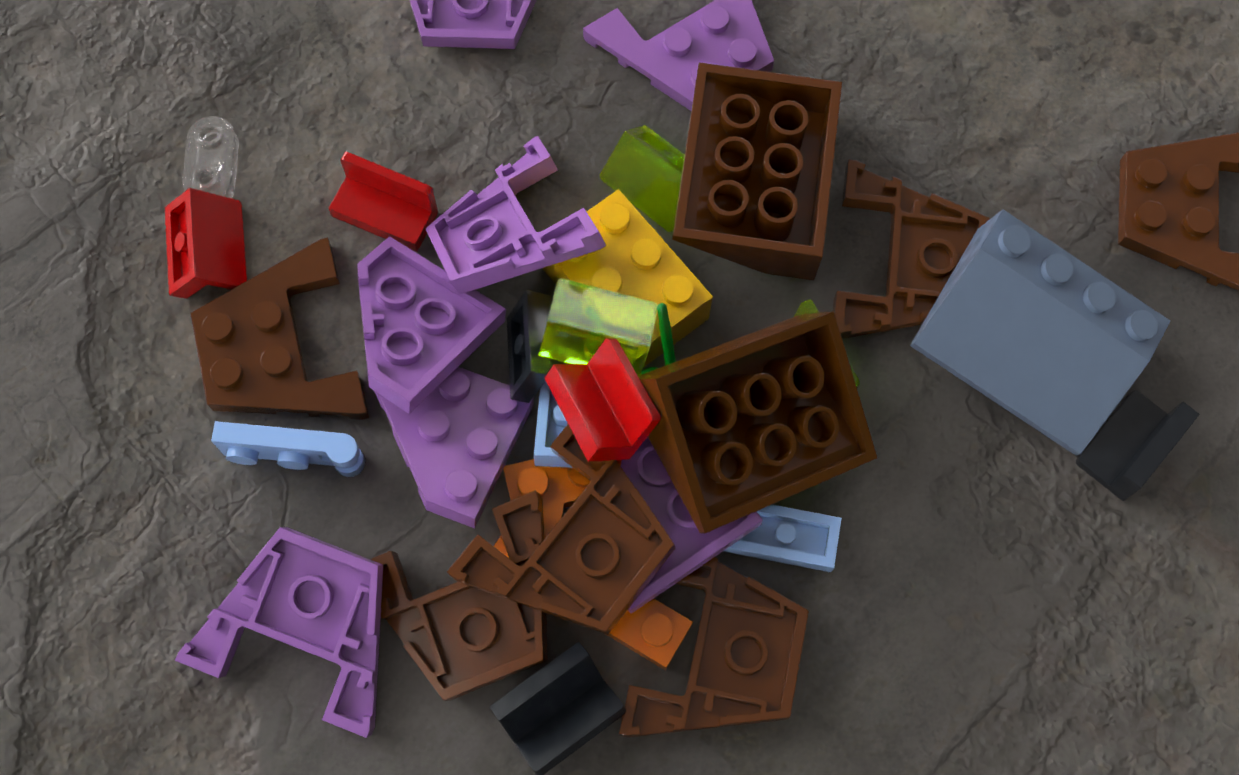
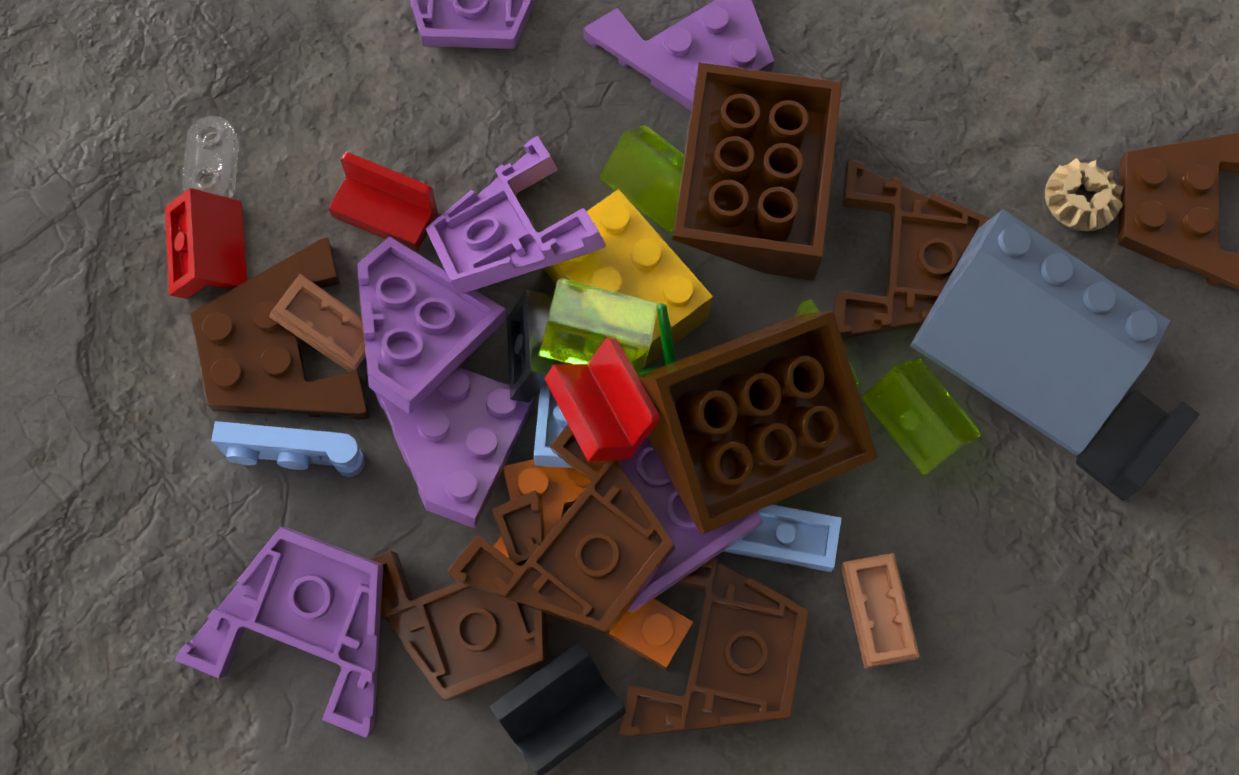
none -> nougat plate [269,274,366,372]
none -> nougat plate [840,553,920,669]
none -> clear neon green panel [861,358,981,476]
none -> tan gear [1045,158,1123,231]

